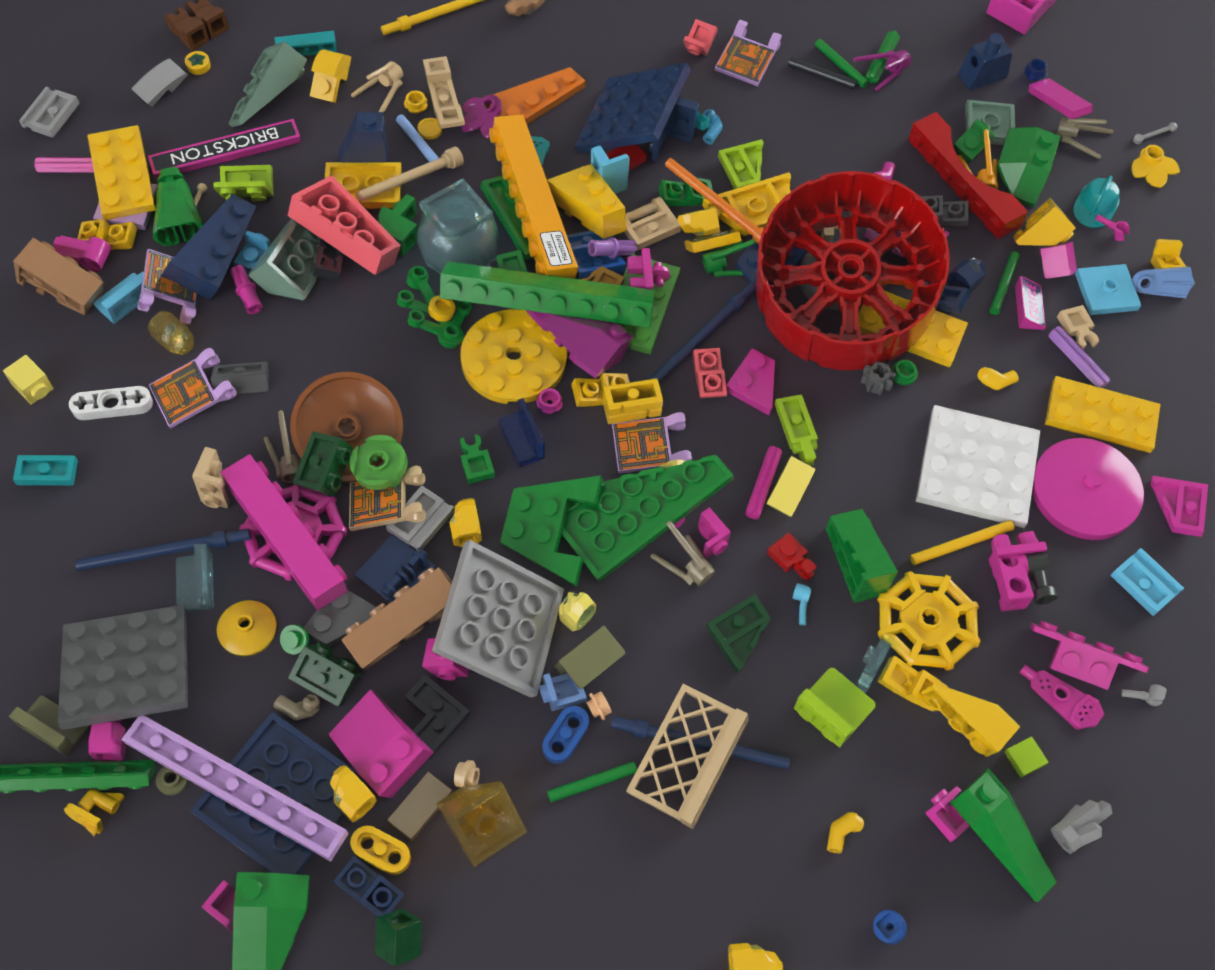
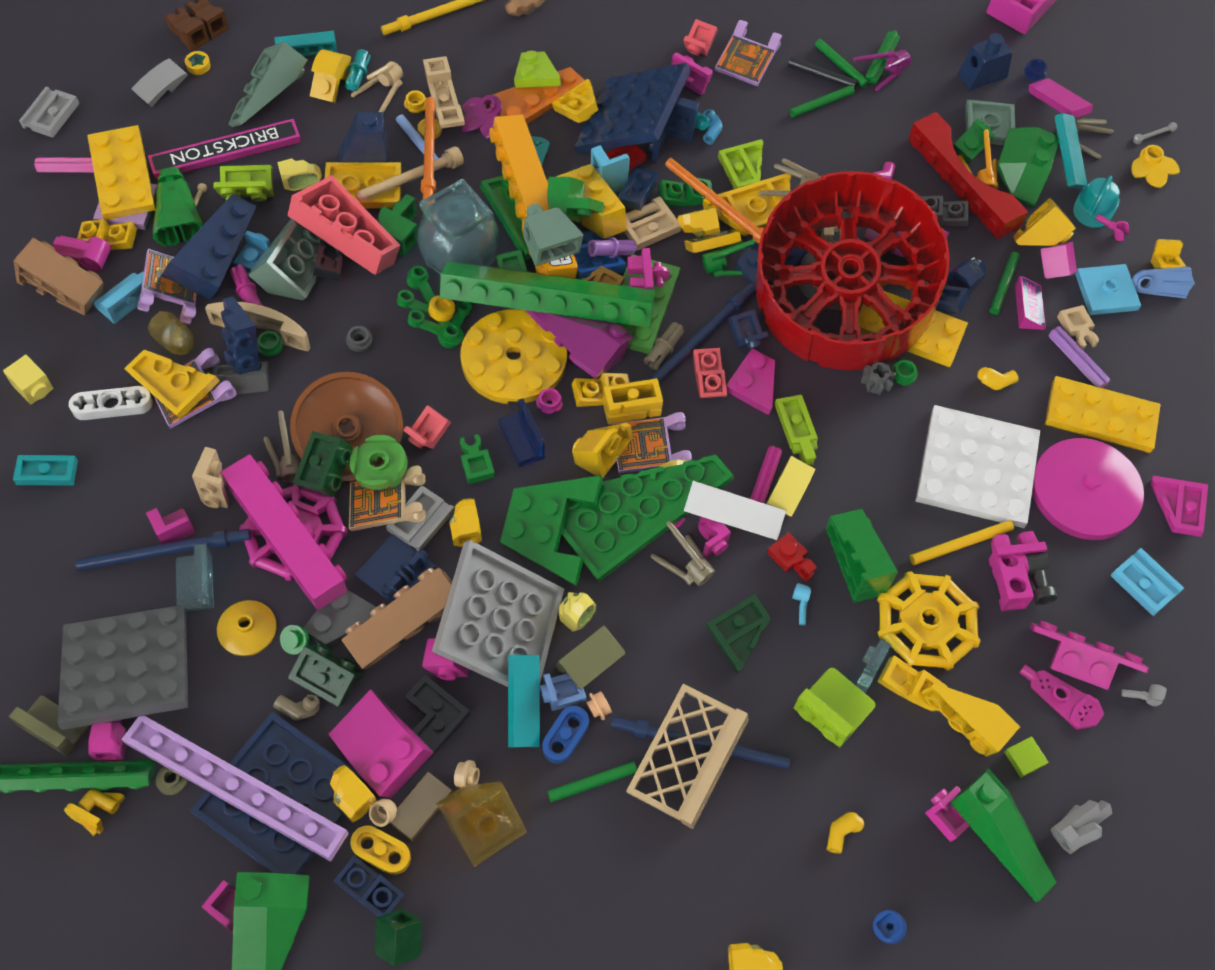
none -> yellow wing [124,350,220,420]
none -> dark pink panel [146,508,196,544]
none -> tan slope [205,302,311,352]
none -> dark blue plate [221,296,260,375]
none -> green plate [257,331,284,357]
none -> light yellow rock [277,158,322,191]
none -> teal axle [345,49,371,92]
none -> dark grey plate [346,326,373,352]
none -> tan hinge [369,799,397,827]
none -> coral bracket [403,405,451,449]
none -> orange bar [421,97,436,208]
none -> teal tile [508,654,540,747]
none -> lime wing [514,50,561,88]
none -> sand green torso [523,204,583,266]
none -> green brick [547,177,604,223]
none -> yellow wing [552,79,598,123]
none -> yellow slope [572,423,633,478]
none -> dark blue plate [618,168,659,211]
none -> dark tan axle [644,322,684,370]
none -> dark pink hips [671,52,713,95]
none -> white sticker [684,481,786,540]
none -> dark blue bracket [728,309,769,350]
none -> dark tan plant [759,158,821,196]
none -> green bar [789,85,855,118]
none -> teal tile [1055,113,1088,189]

